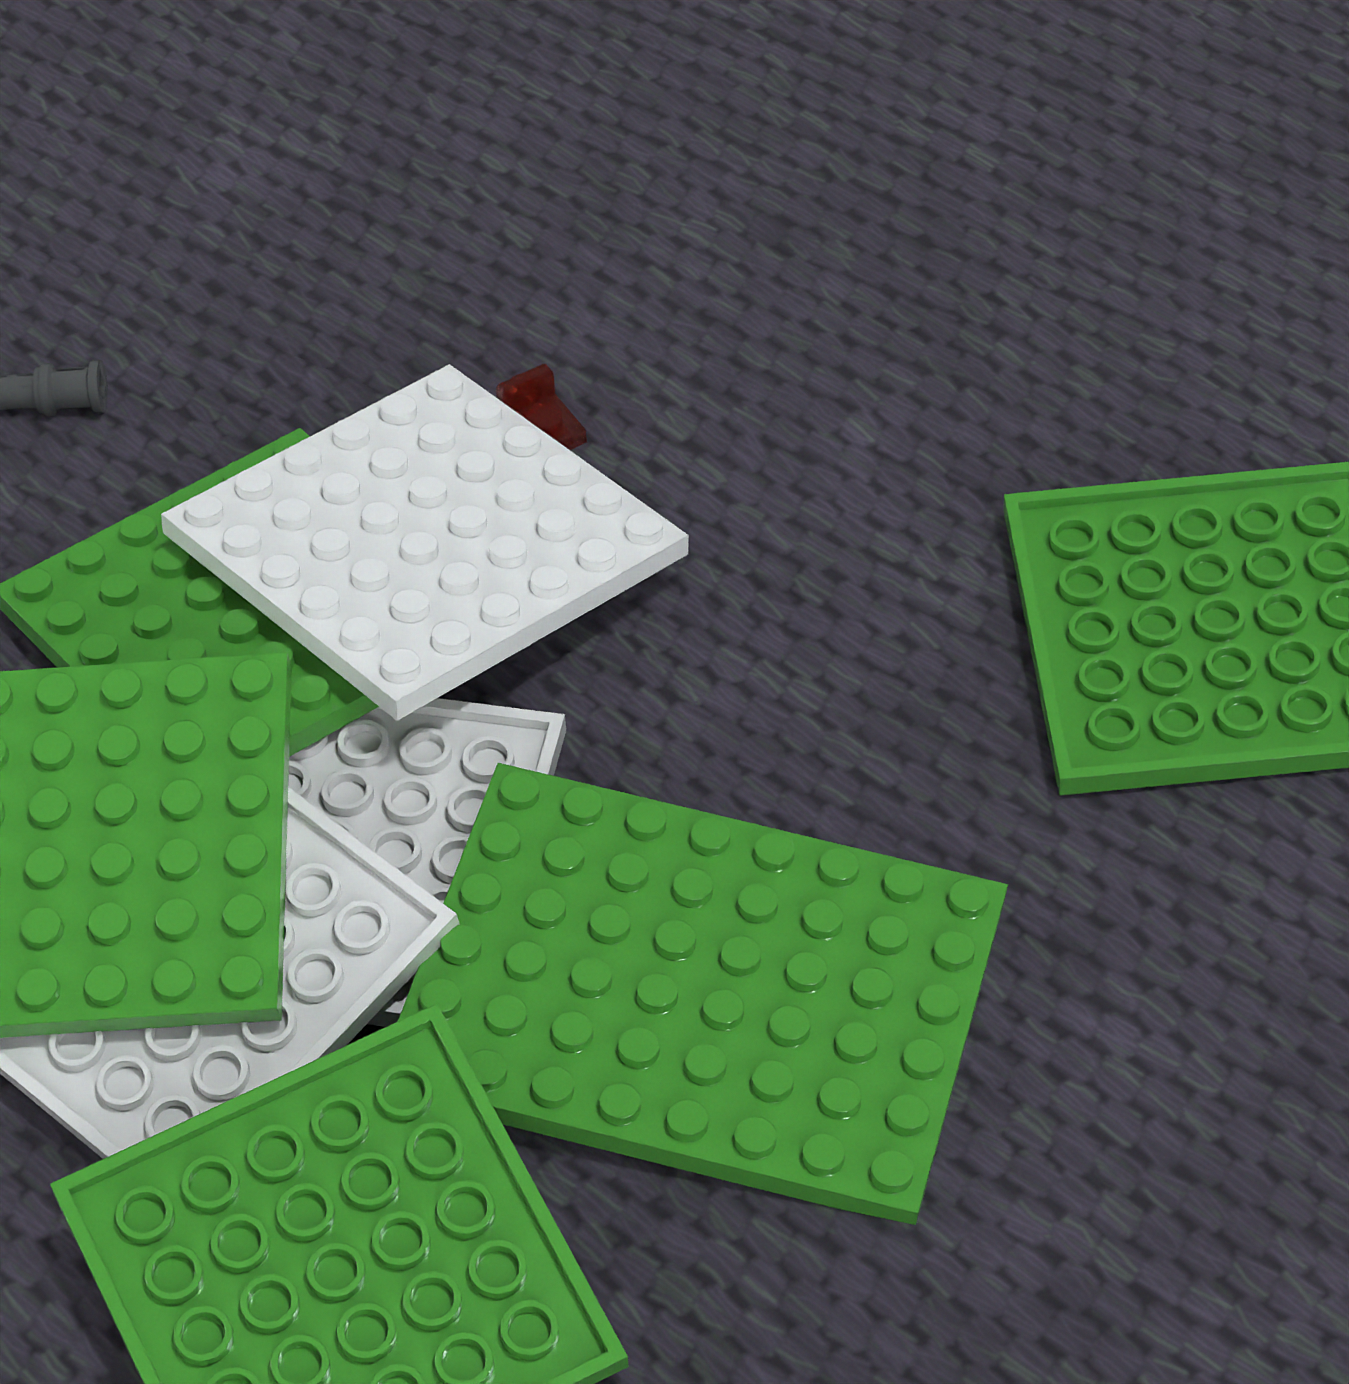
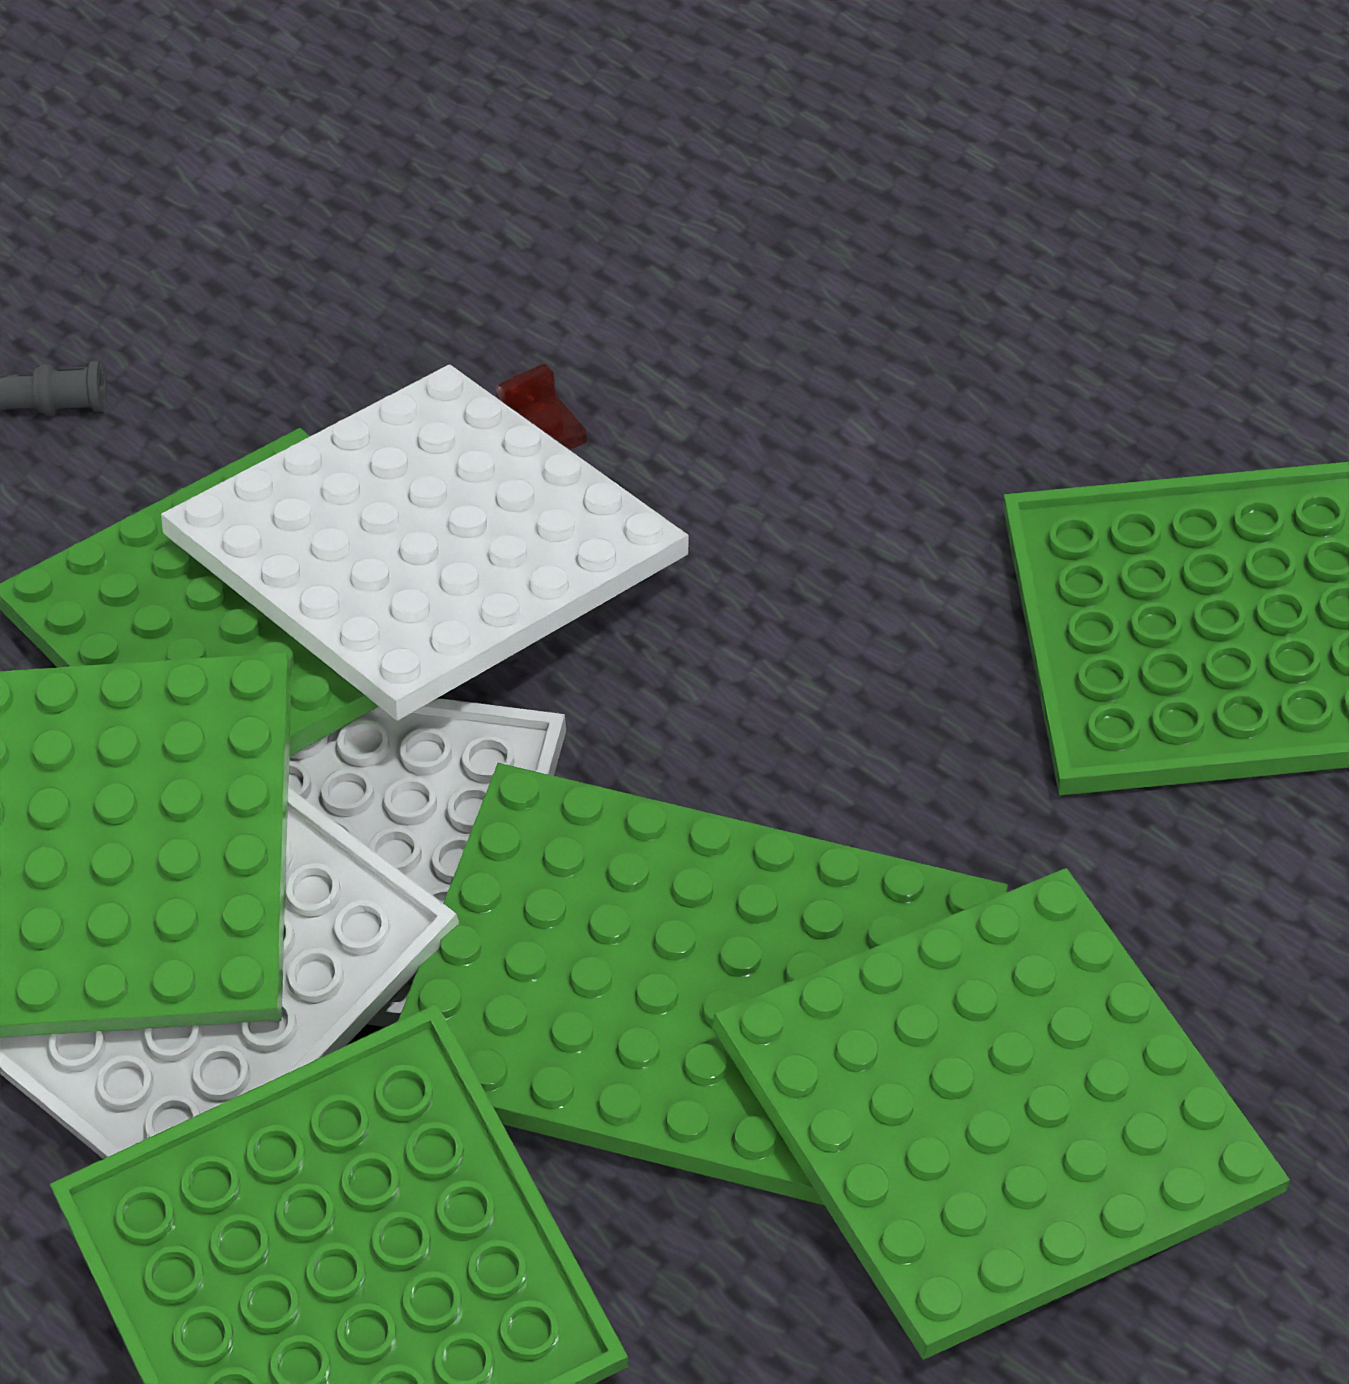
none -> bright green plate [712,868,1290,1360]

